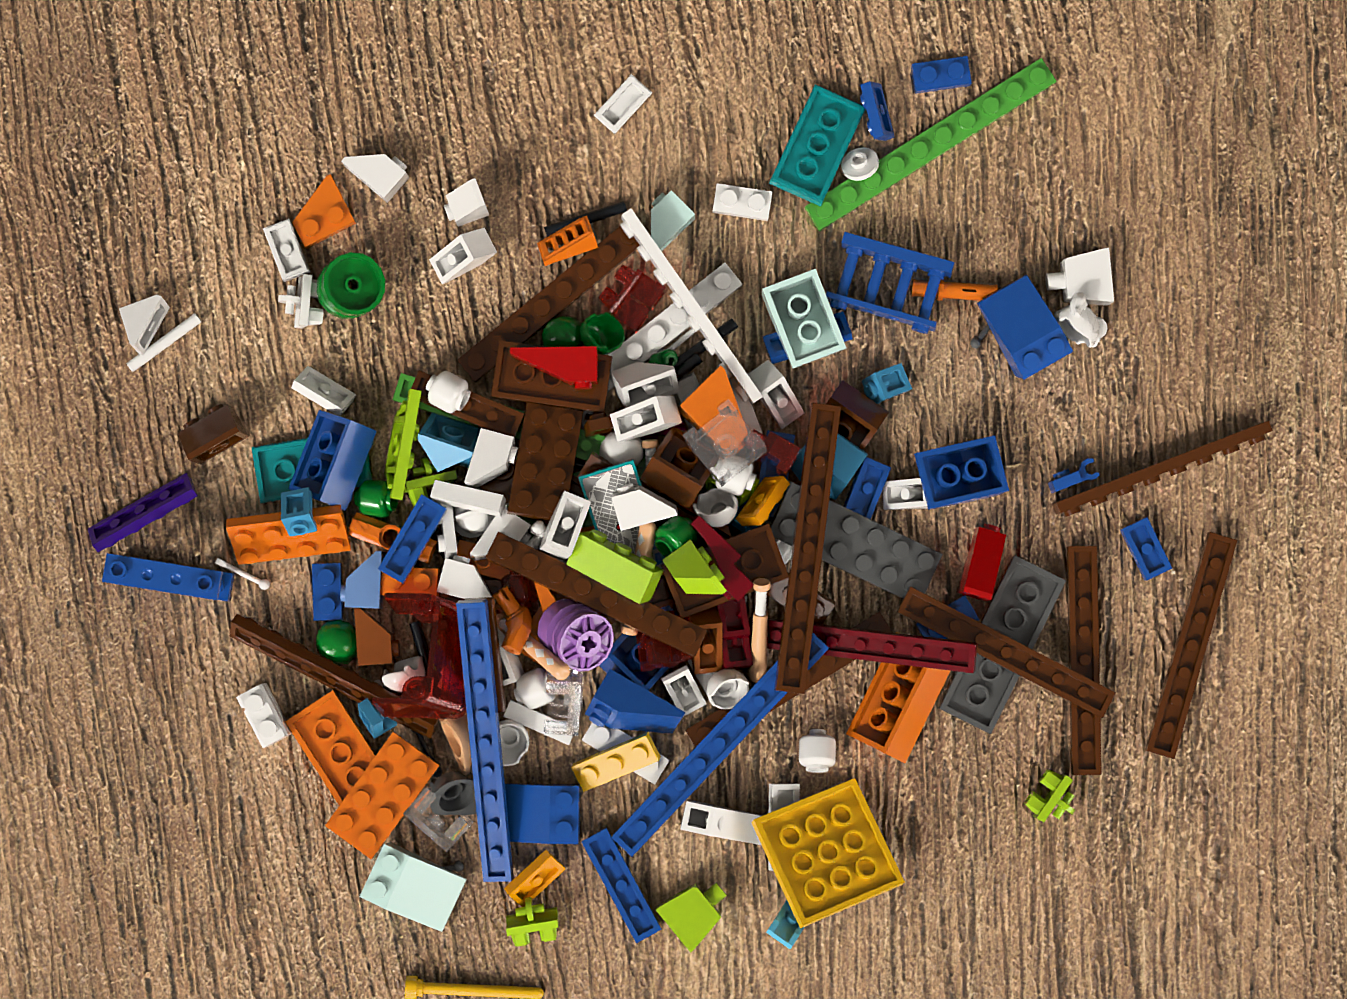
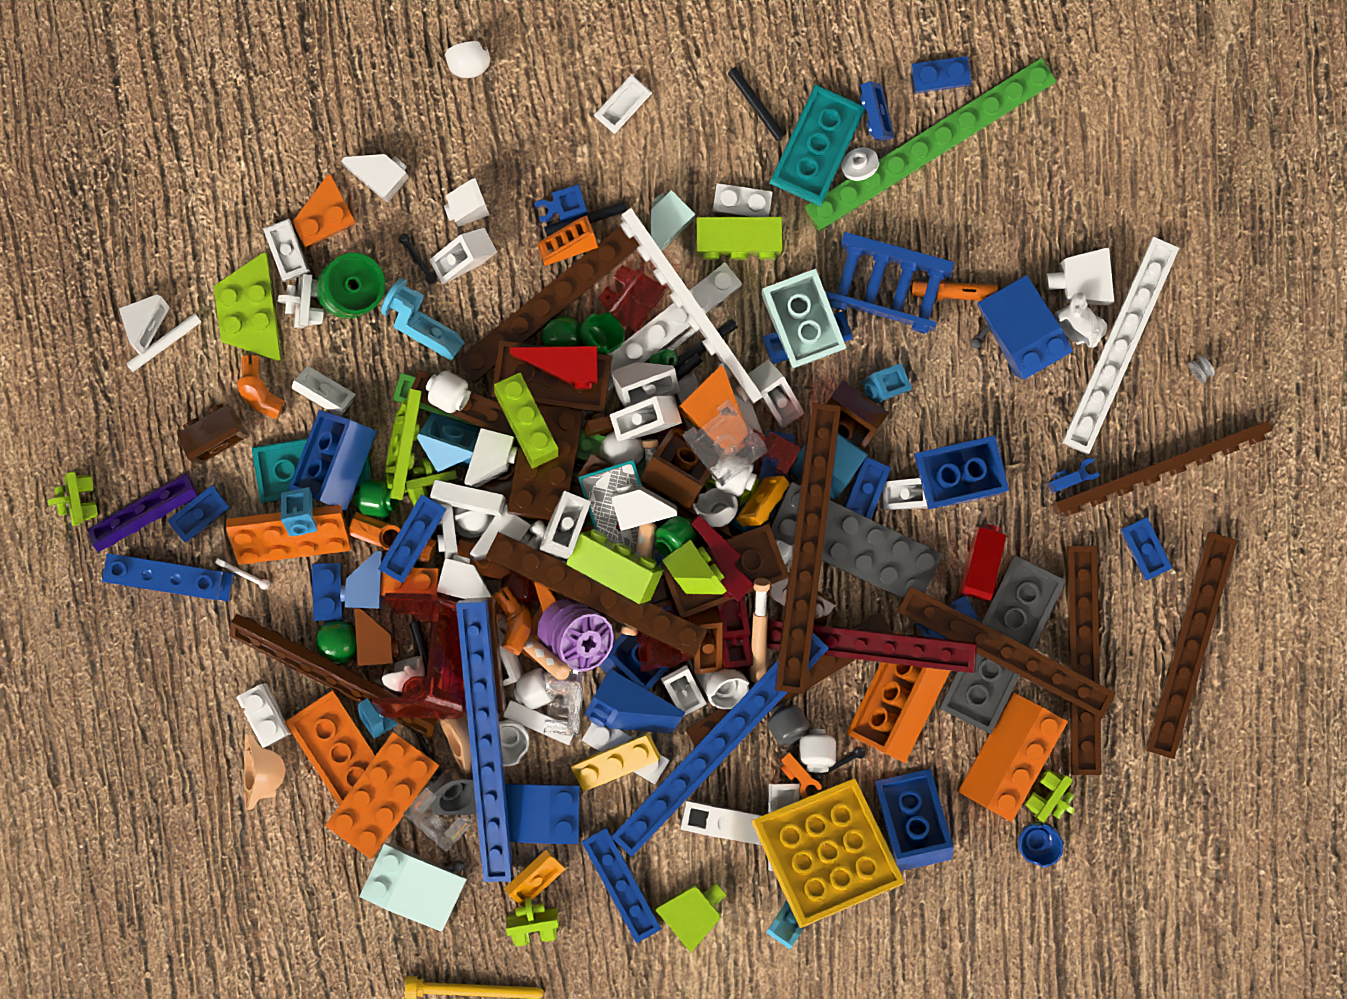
none -> lime hips [47,472,98,527]
none -> blue plate [167,485,231,543]
none -> lime wing [214,253,282,361]
none -> orange arm [237,354,285,420]
none -> light nougat hat [244,734,285,810]
none -> medium azure piece [381,278,465,361]
none -> black hinge [399,233,437,284]
none -> white hair [445,41,491,78]
none -> lime brick [494,373,558,469]
none -> blue plate [535,184,587,223]
none -> lime brick [696,217,782,260]
none -> black bar [727,67,786,141]
none -> dark grey head [767,703,810,748]
none -> orange plate [780,752,822,799]
none -> black hinge [811,747,865,781]
none -> blue slope [875,769,954,871]
none -> orange slope [957,692,1068,822]
none -> blue hair [1018,822,1064,868]
none -> white plate [1062,237,1179,455]
none -> light grey bush [1188,354,1215,383]

